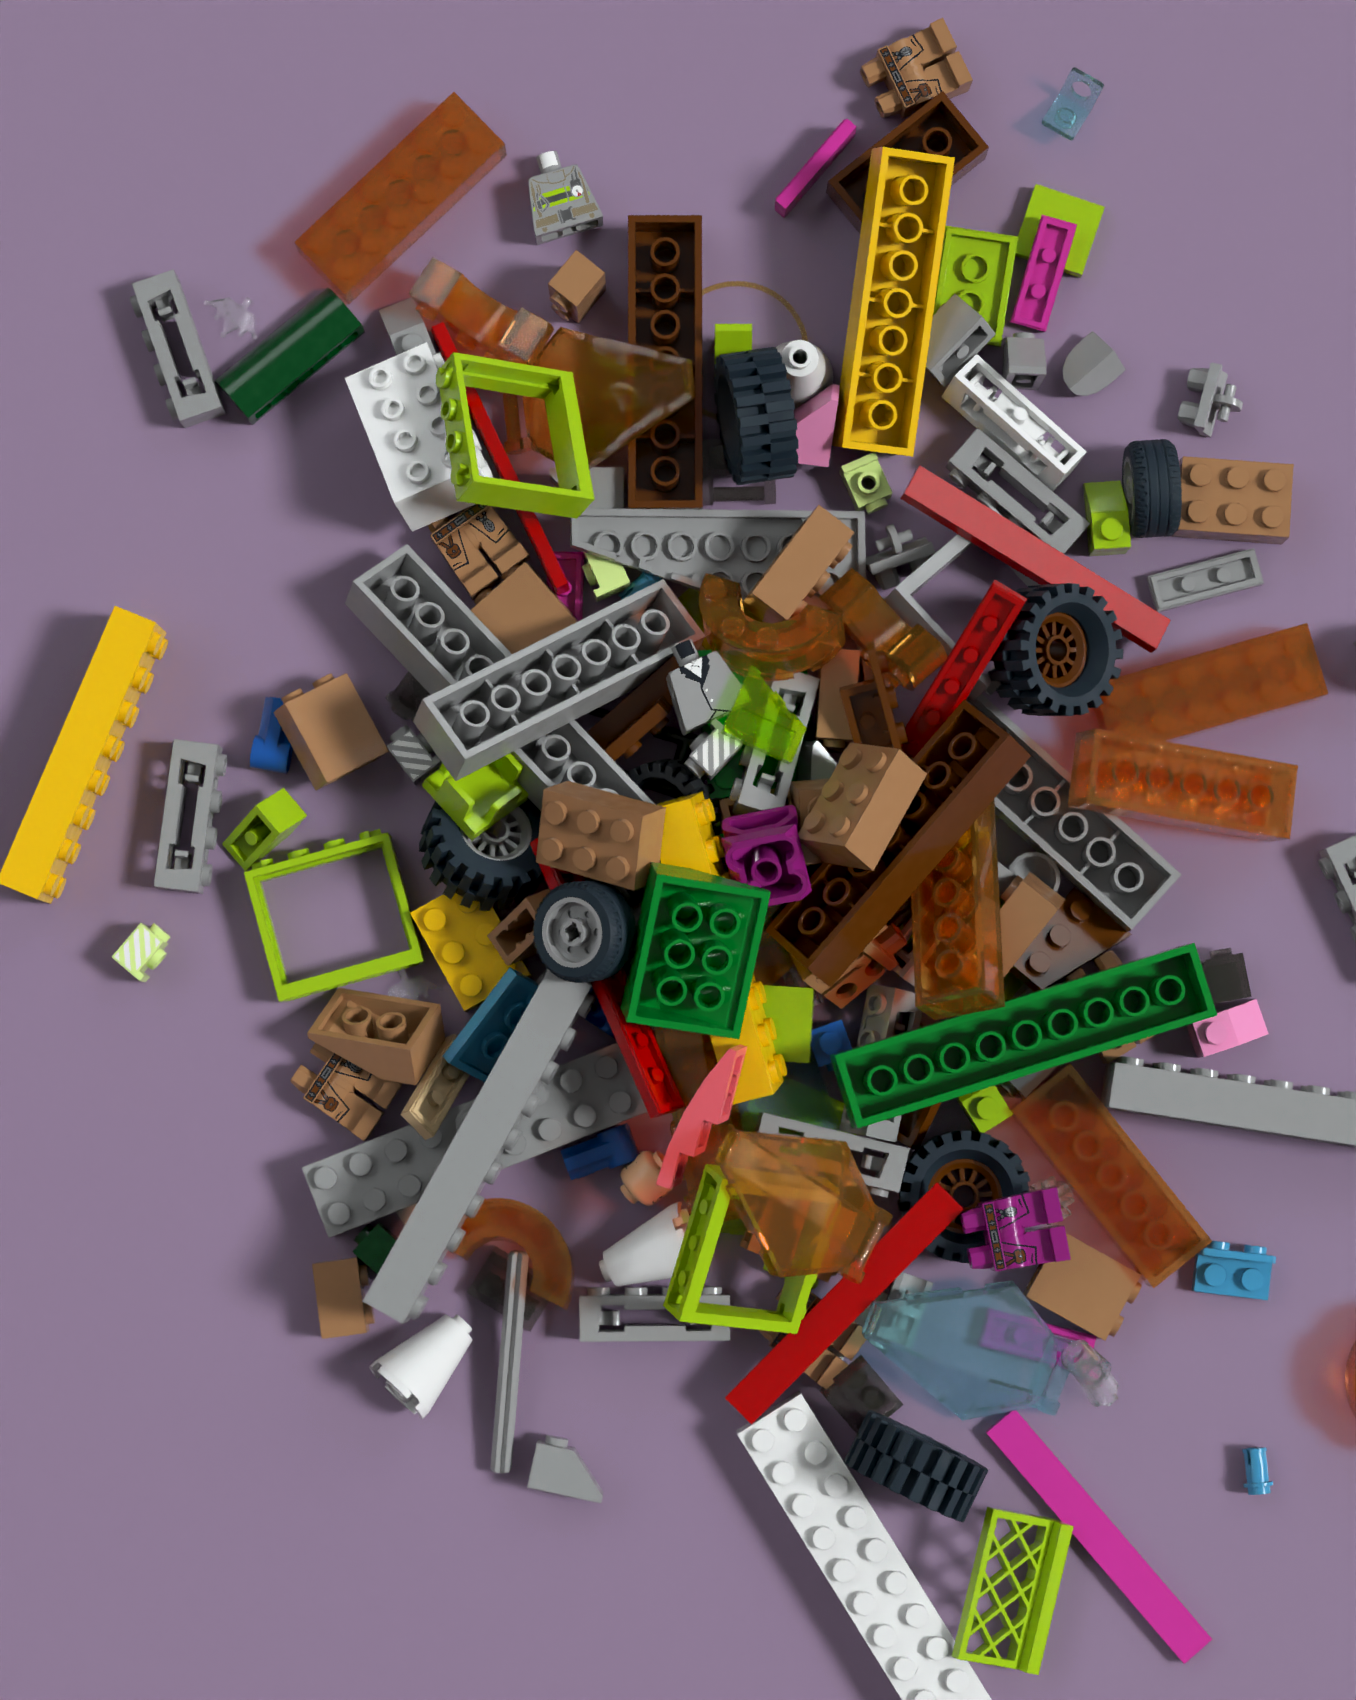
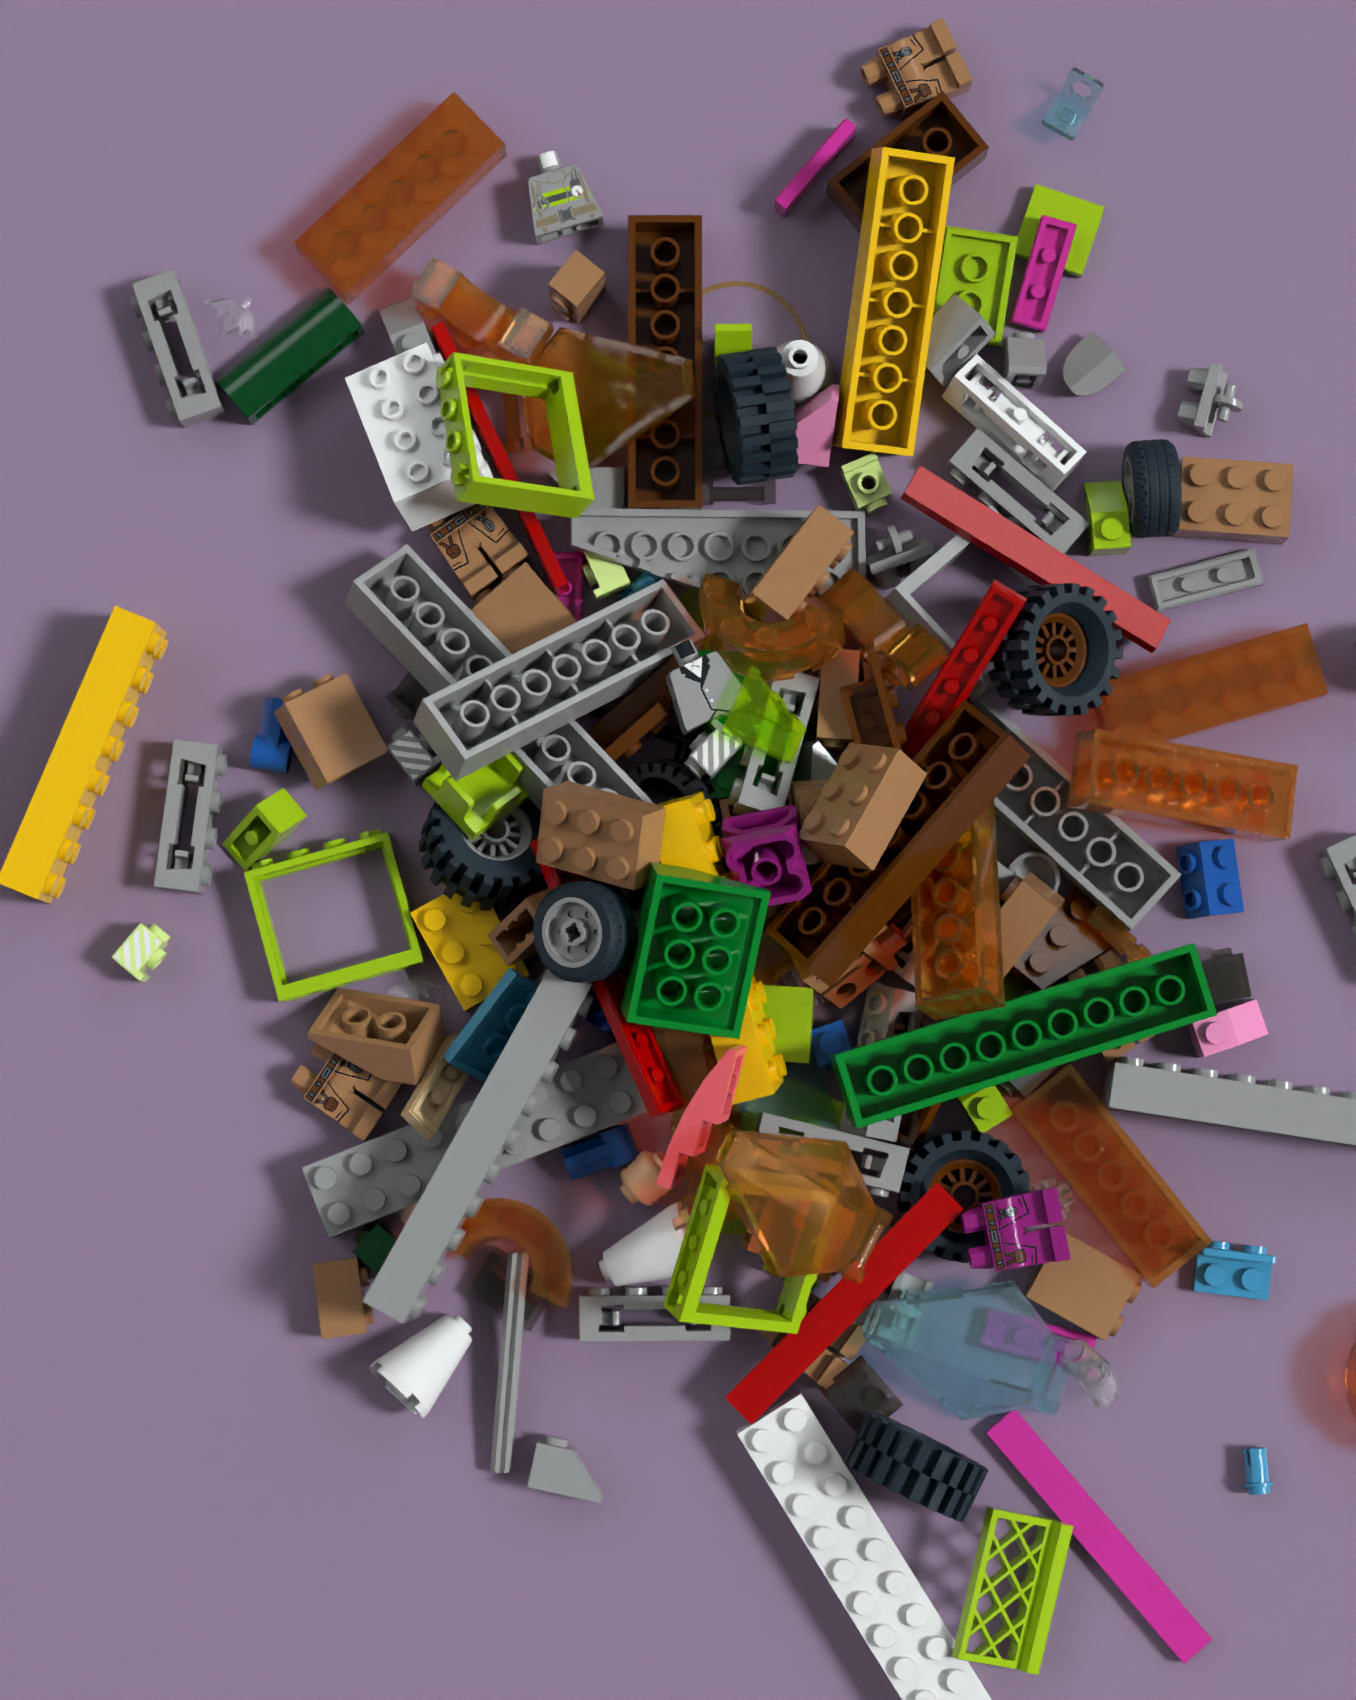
none -> clear orange axle [1086,906,1151,962]
none -> blue bracket [1176,839,1244,920]

